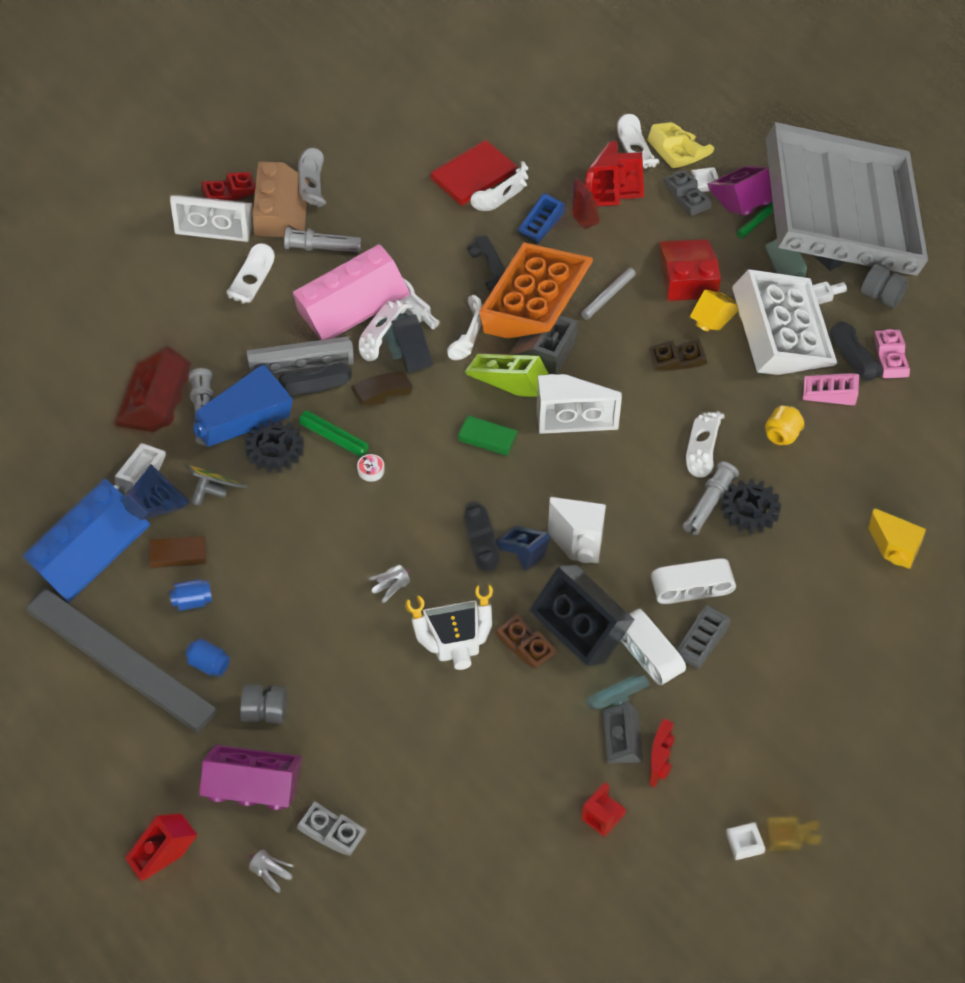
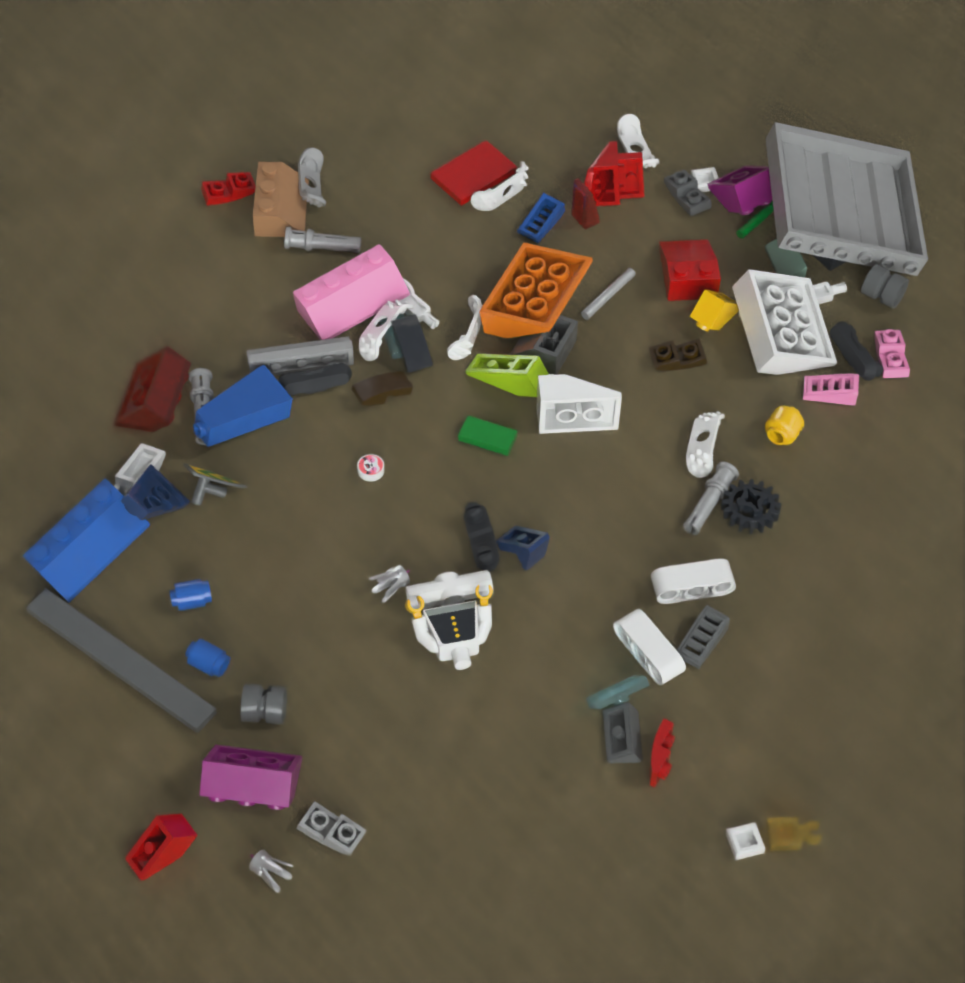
reddish brown tile [149,536,206,568] -> none
white slope [170,195,253,242] -> none
white piece [226,243,275,304] -> none
black gear [245,420,304,473] -> none
green axle [299,410,369,457] -> none
black piece [467,236,505,293] -> none
reddish brown slope [495,614,557,670] -> none
black brick [529,565,635,666] -> none
white slope [548,497,606,563] -> none
red panel [581,782,626,837] -> none
light yellow slope [647,122,714,169] -> none
yellow slope [868,508,926,569] -> none
none -> white piece [406,570,493,609]

